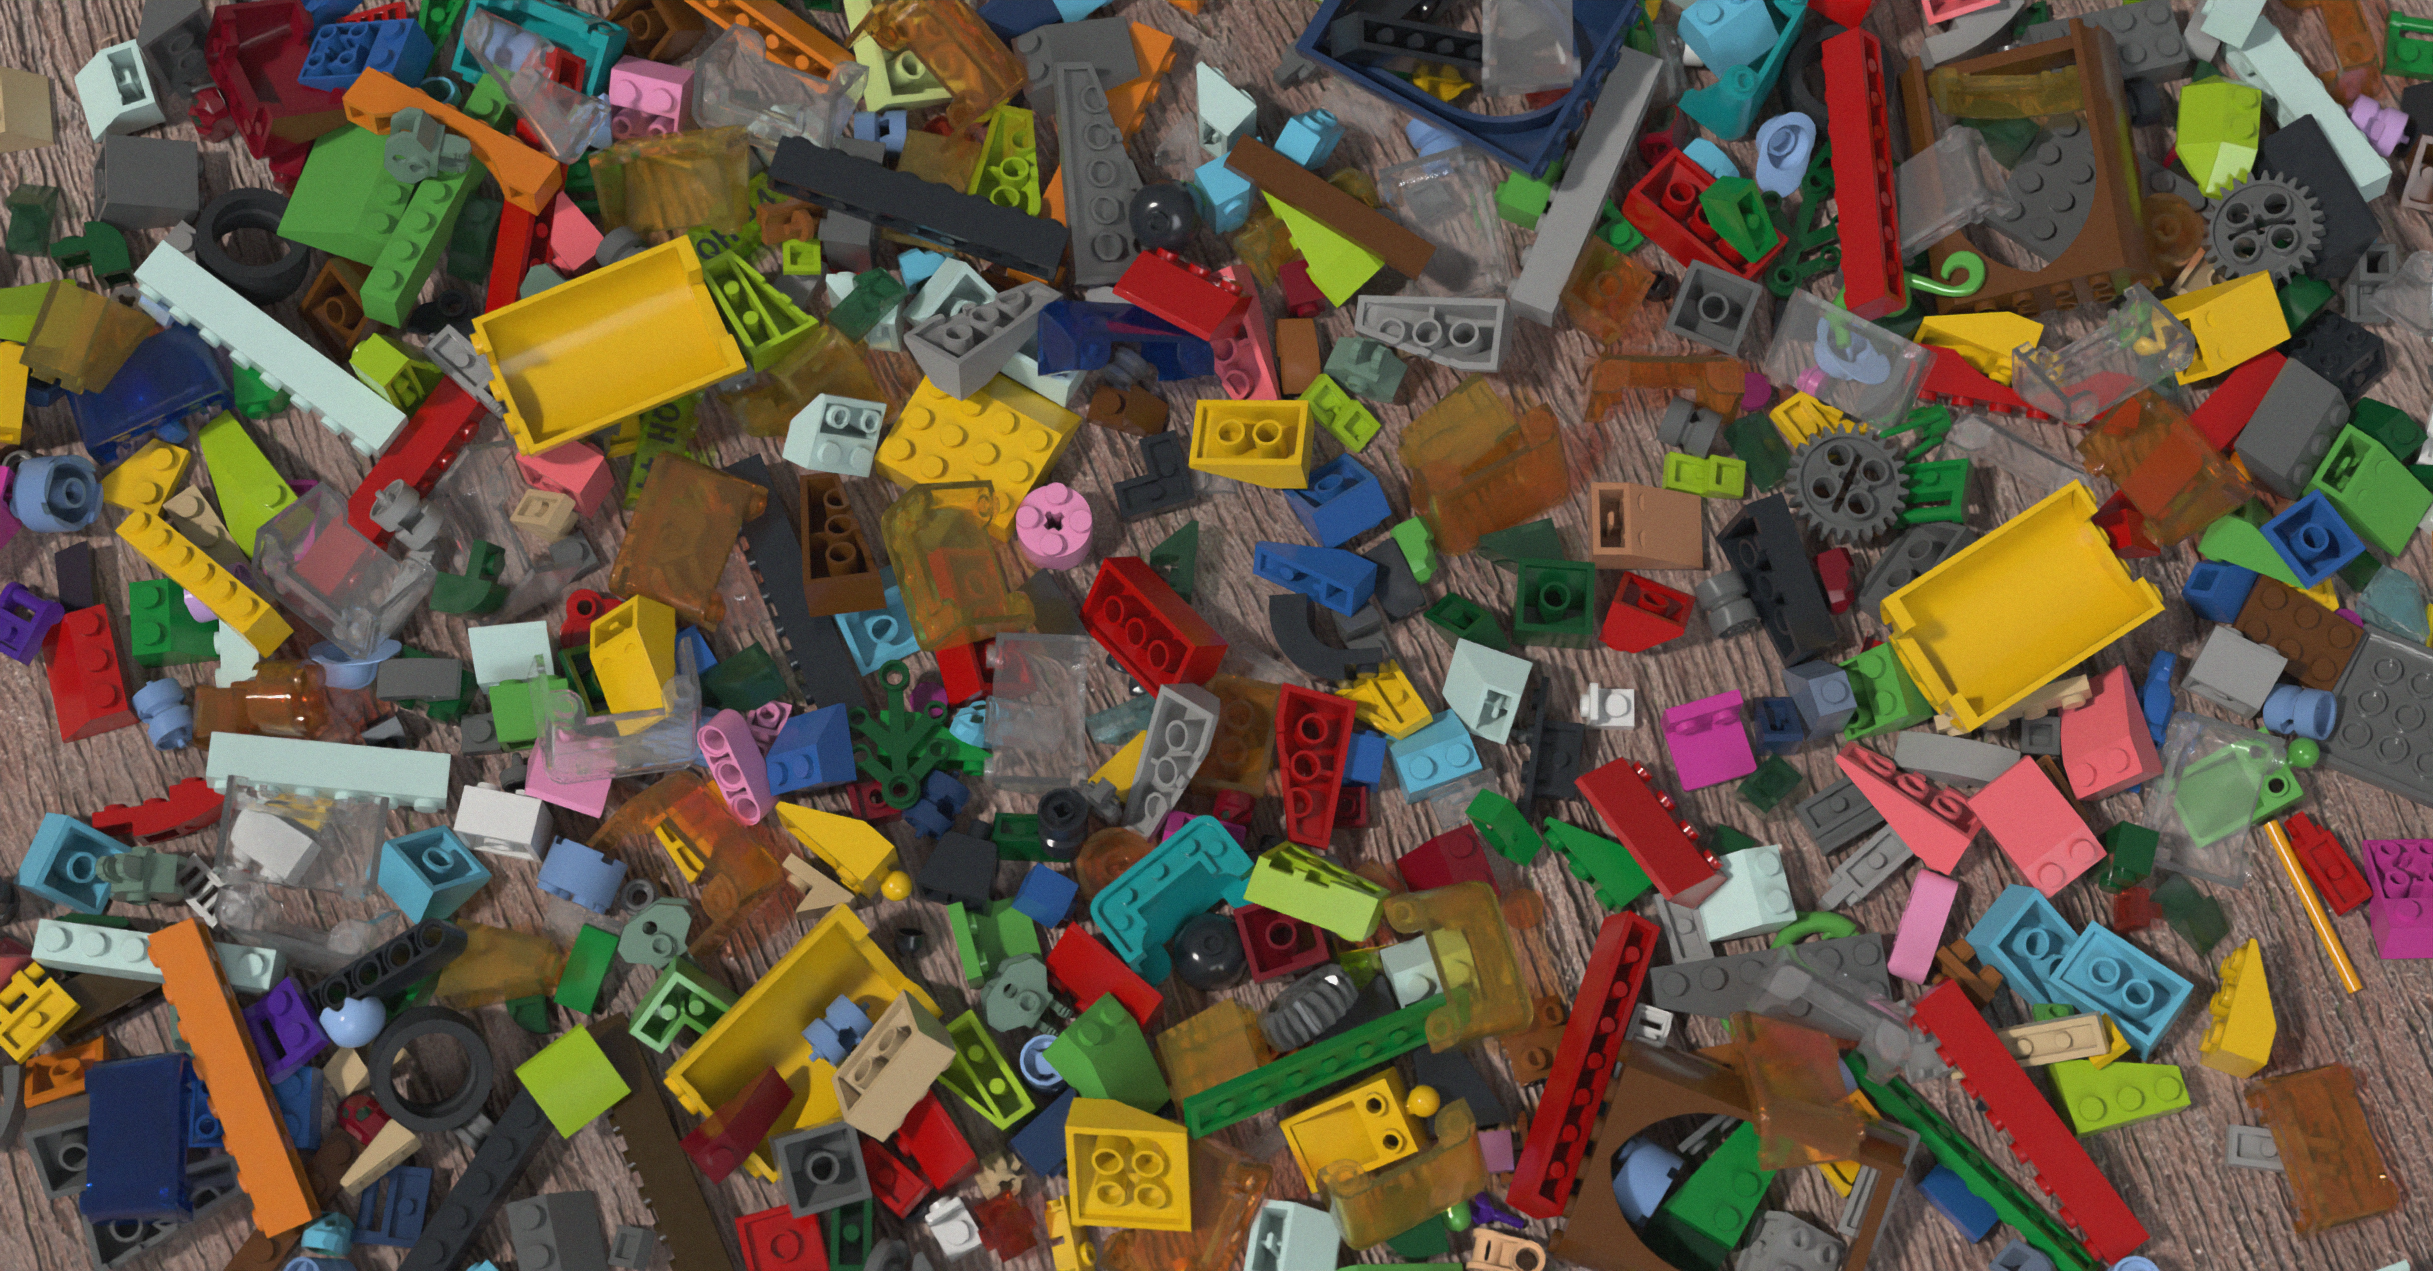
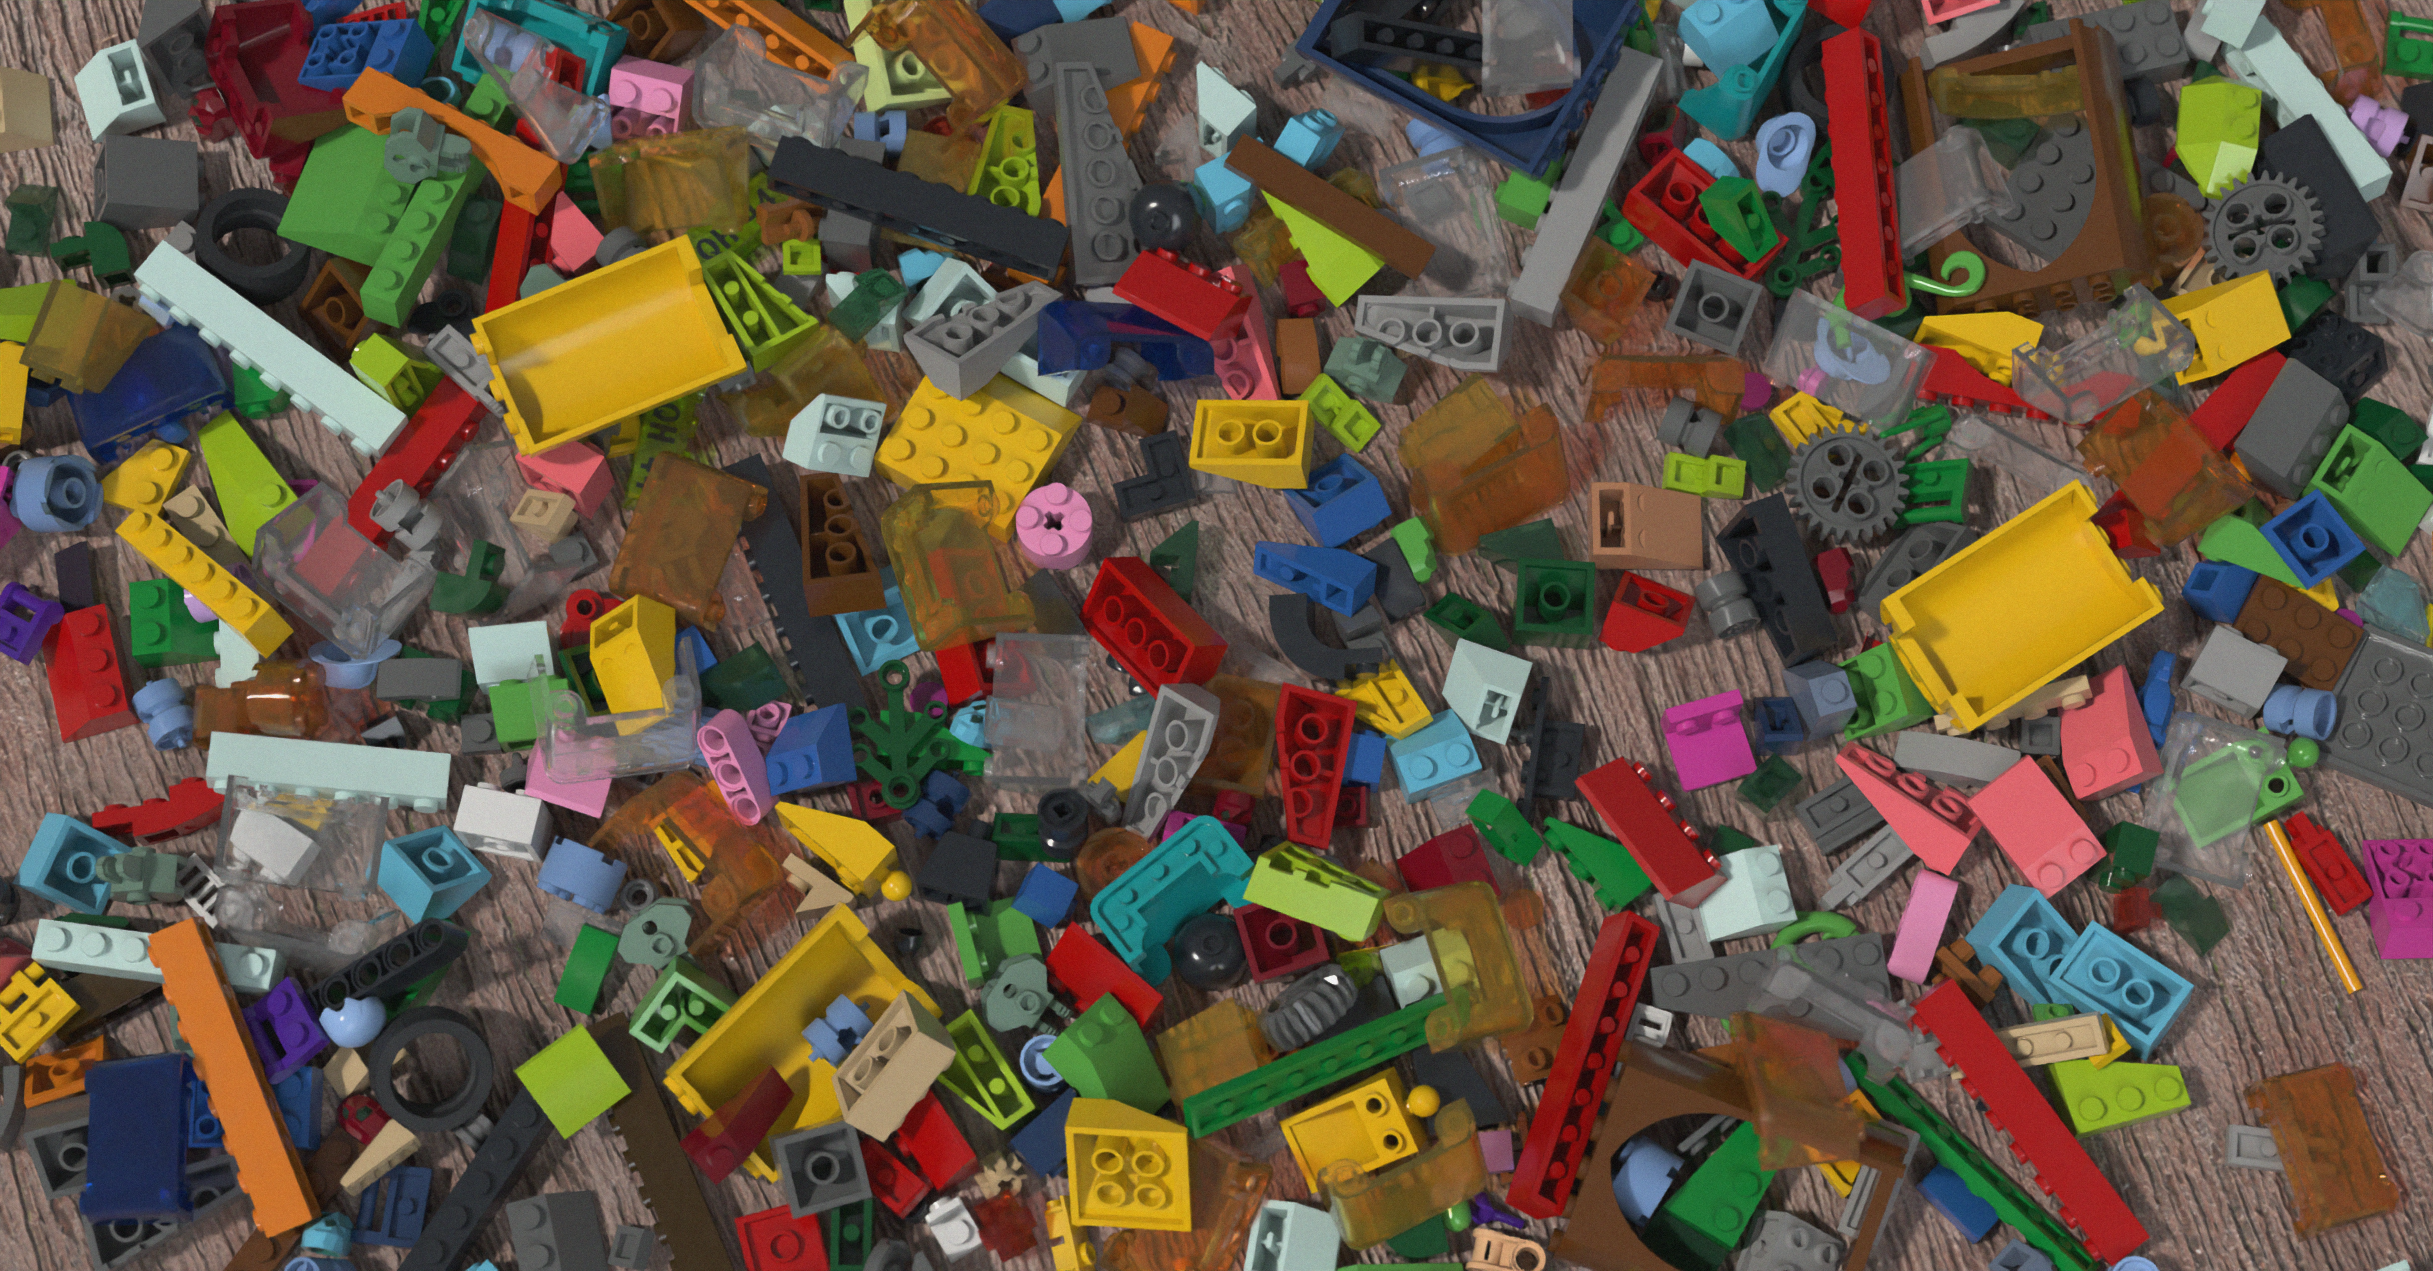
clear yellow slope [435,918,565,1012] -> none
dark green tile [505,993,551,1035] -> none
white bracket [1580,683,1635,730] -> none
yellow slope [2198,938,2277,1079] -> none

